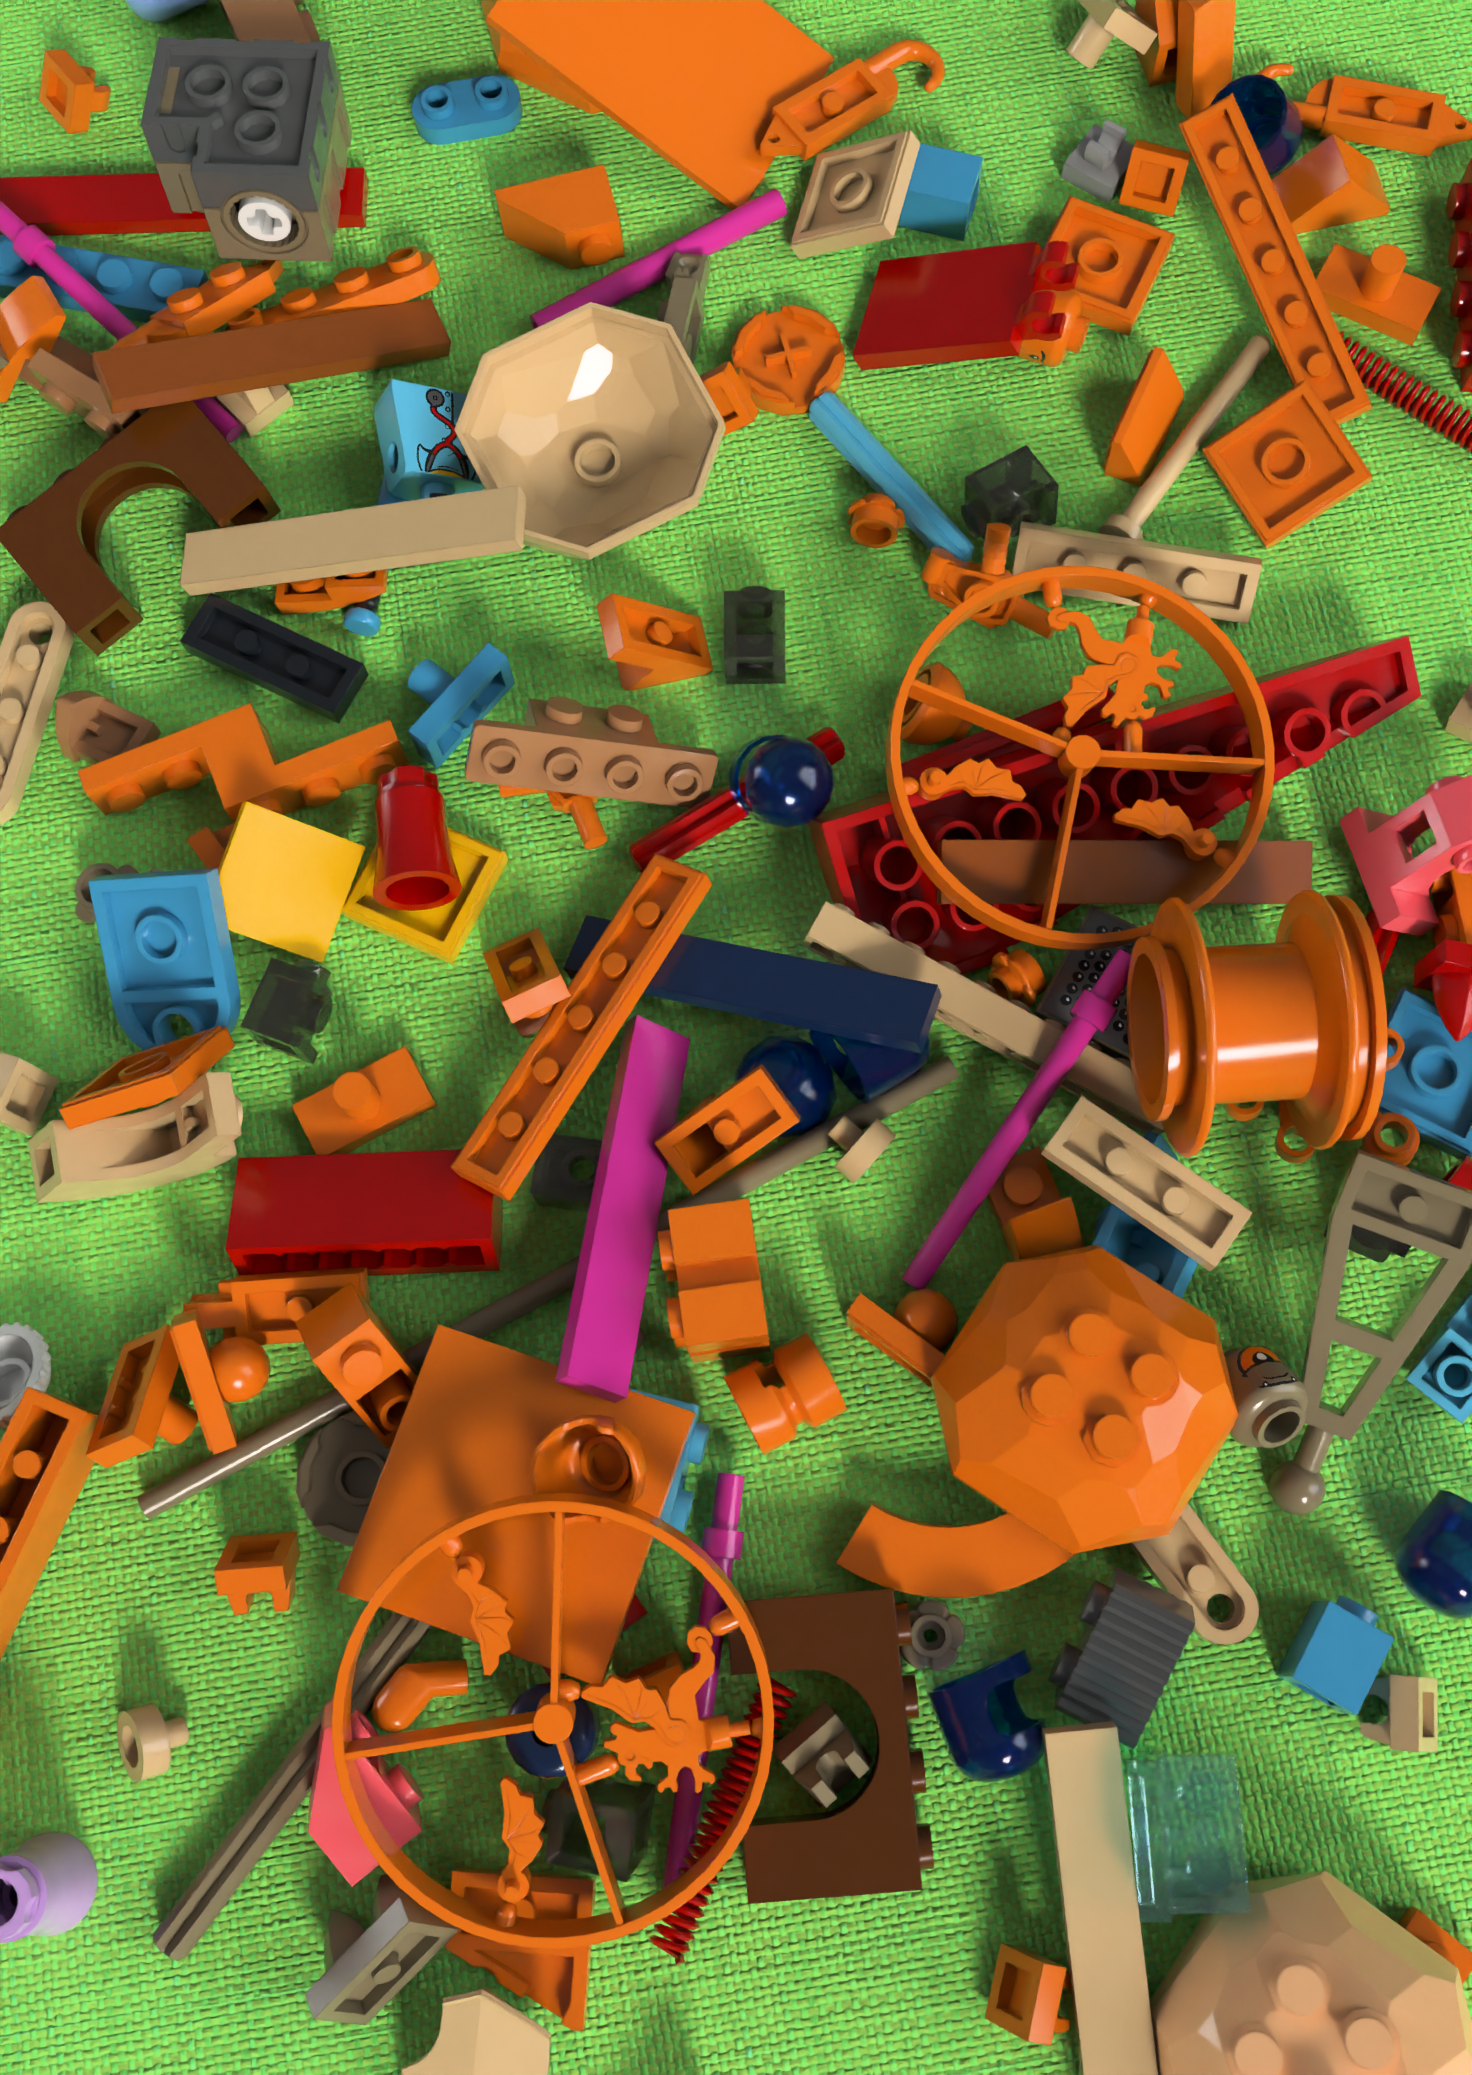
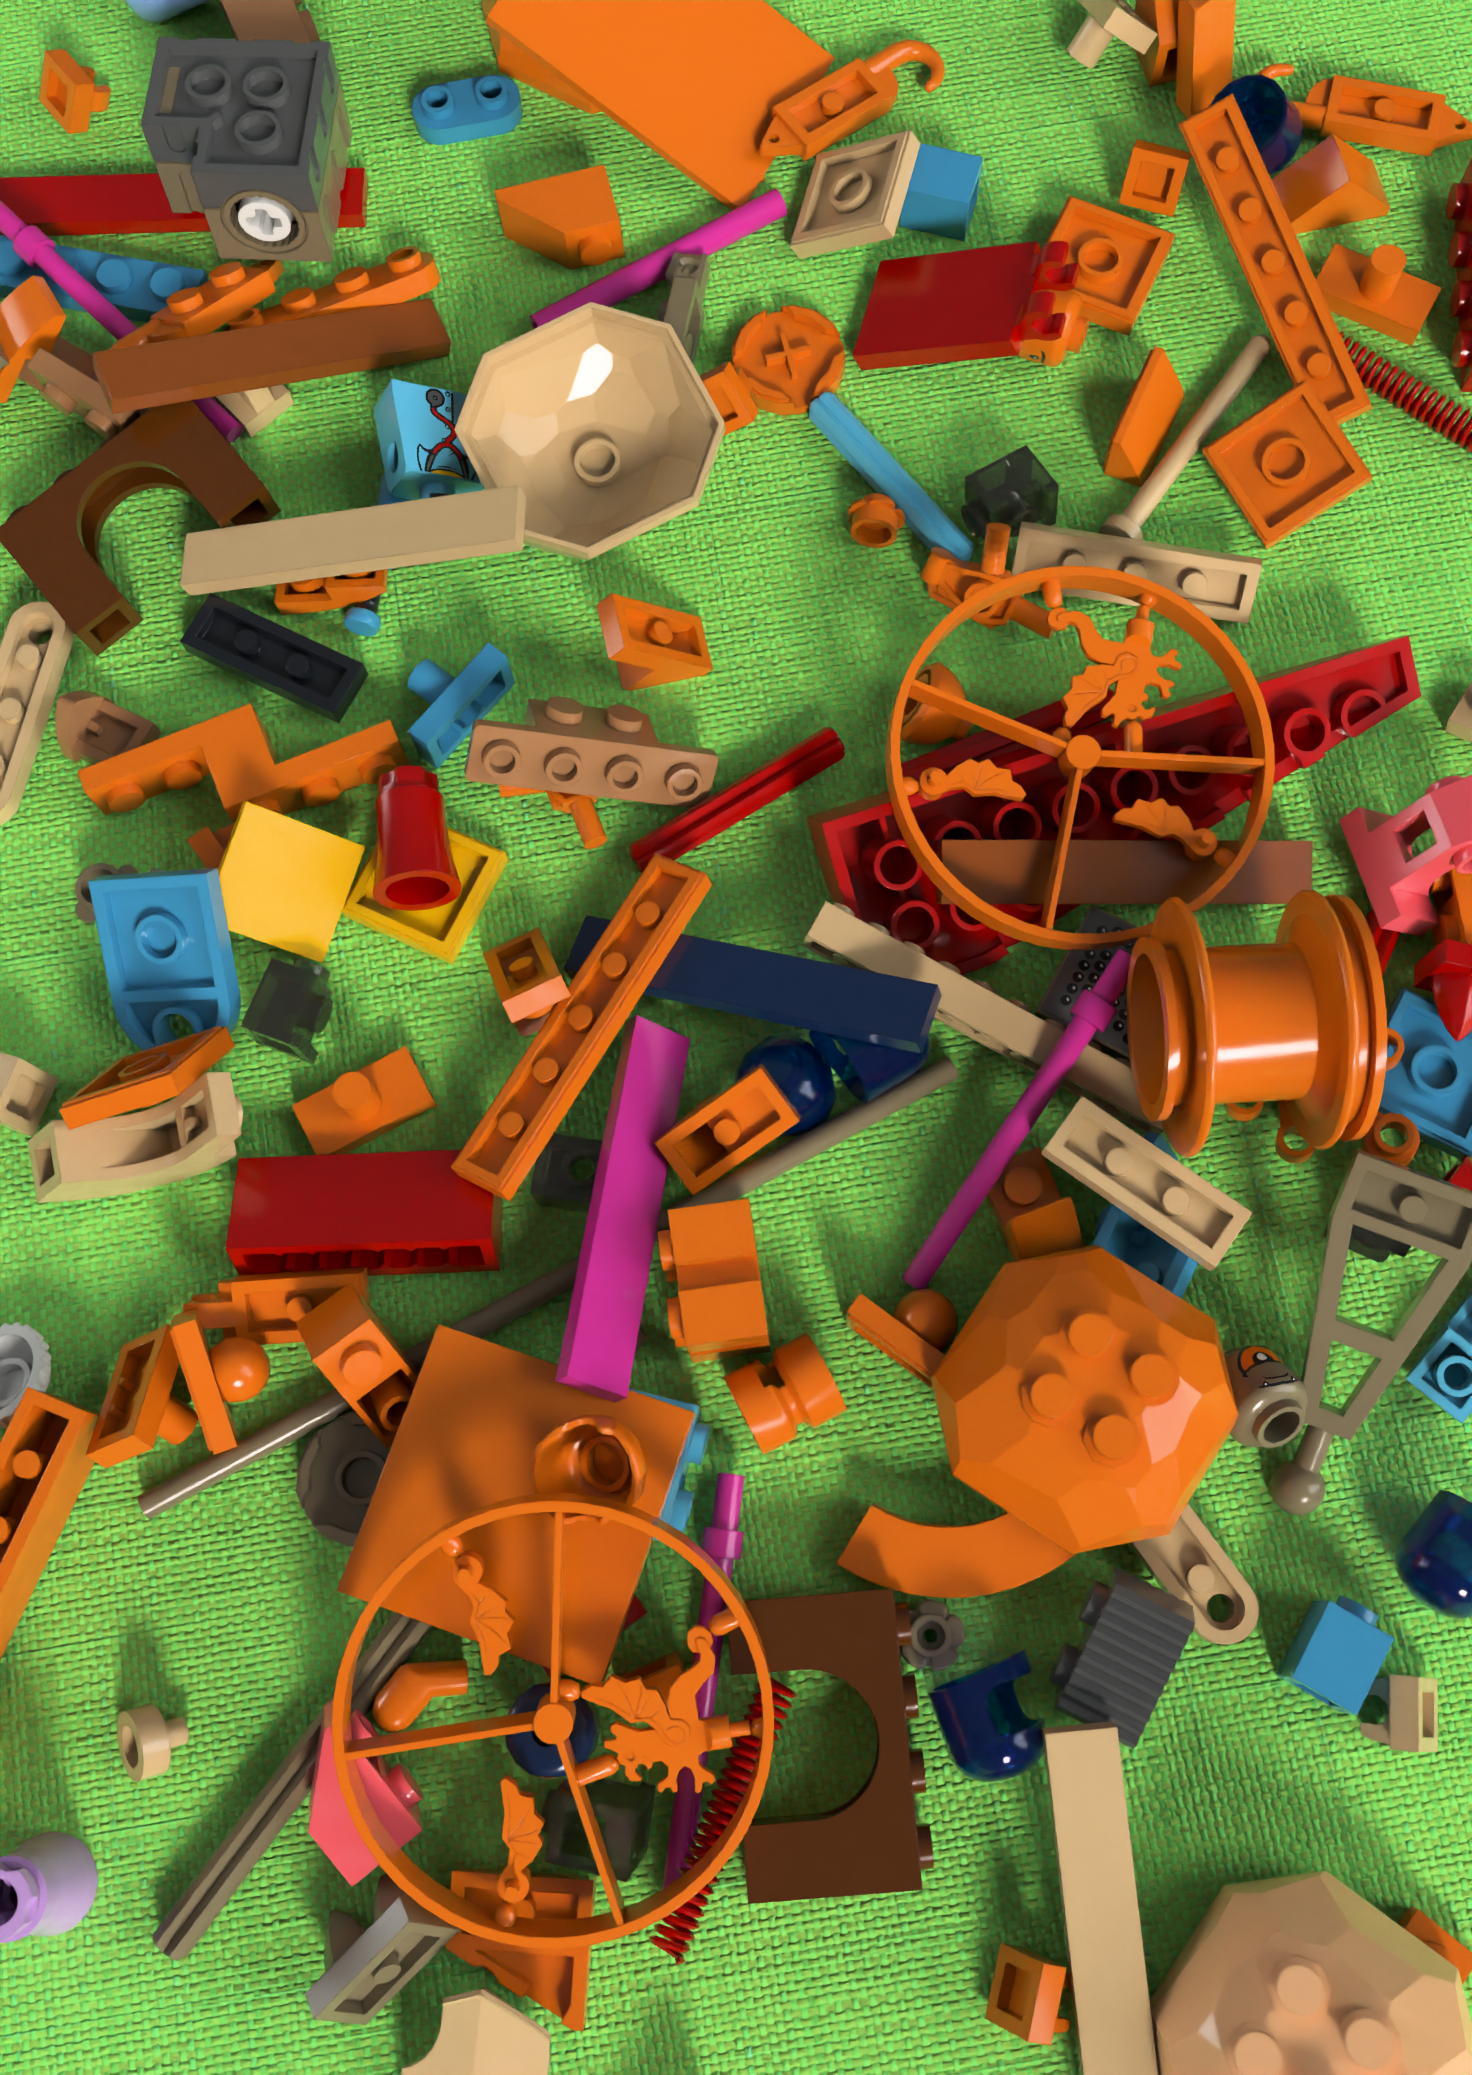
orange tile [214,1531,300,1615] -> none
clear smoke brick [724,586,786,684] -> none
clear blue helmet [728,734,834,828] -> none
dark tan tile [773,1701,873,1808] -> none
tan tile [828,1115,896,1184] -> none
orange plate [987,949,1046,1007] -> none
light grey tile [1061,119,1134,204] -> none
clear light blue bracket [1126,1750,1252,1922] -> none

